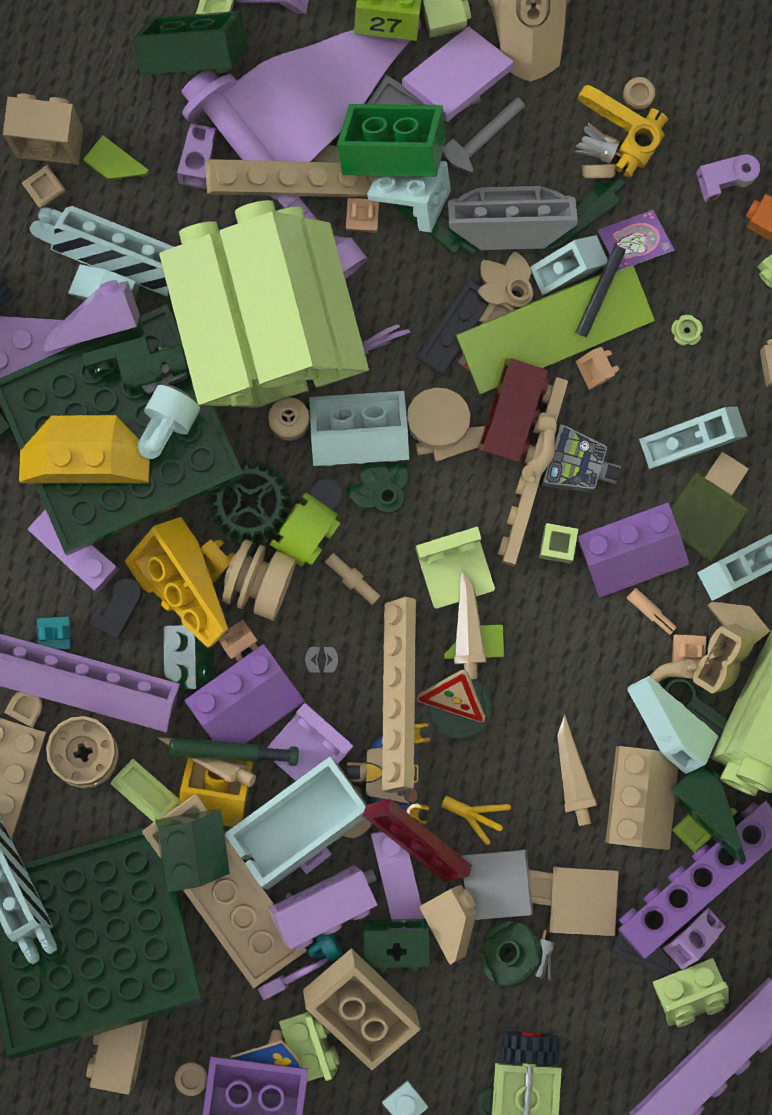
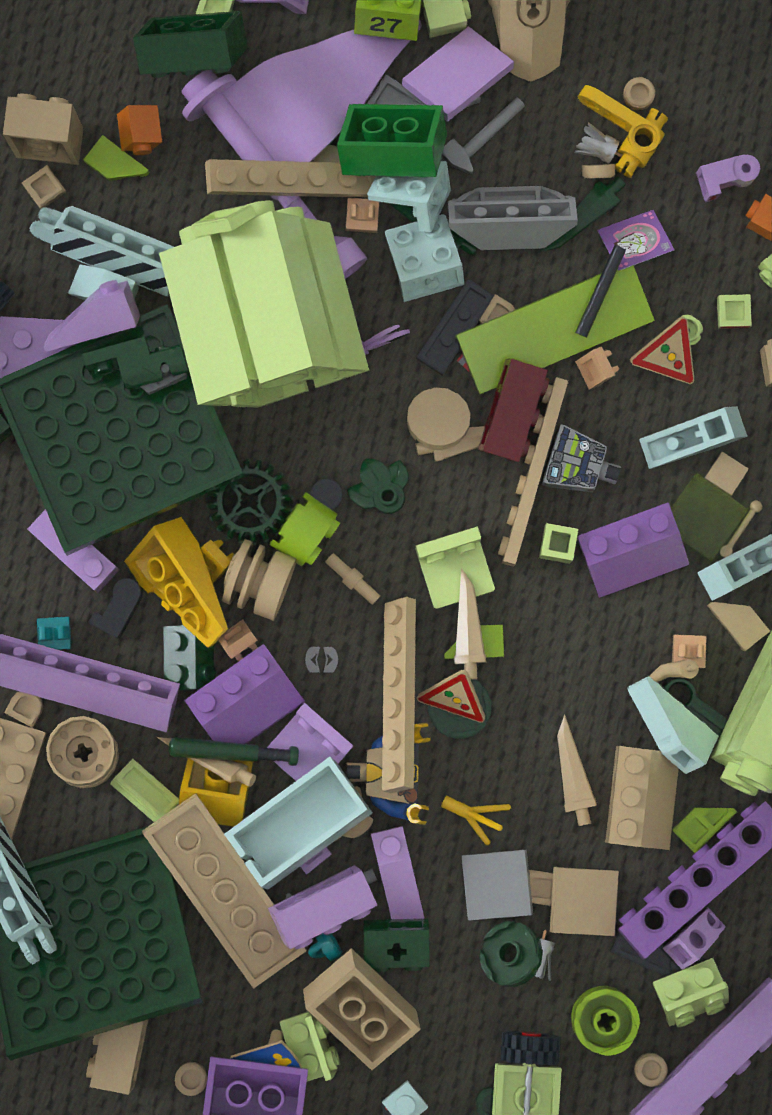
yellow wedge [19,415,150,483] -> none
light aqua piece [137,384,201,459] -> none
dark green slope [155,809,230,892] -> none
lavender leg [177,123,217,189] -> none
lavender piece [258,957,329,1000] -> none
tan head [268,397,310,441] -> none
light aqua slope [309,391,409,466] -> none
dark red plate [363,799,472,882] -> none
tan slope [419,885,477,964] -> none
tan plate [478,252,533,308] -> none
tan piece [522,413,557,483] -> none
light aqua slope [530,235,608,296] -> none
light nougat piece [627,588,676,634] -> none
dark green slope [672,766,747,865] -> none
tan brick [693,623,755,694] -> none
none -> orange brick [117,105,162,156]
none -> yellowish green tile [191,205,256,237]
none -> light aqua bracket [385,214,465,302]
none -> lime brick [571,986,640,1056]
none -> piece [630,316,694,384]
none -> tan tile [634,1053,668,1087]
none -> yellowish green plate [717,294,752,329]
none -> tan hinge [720,500,762,558]

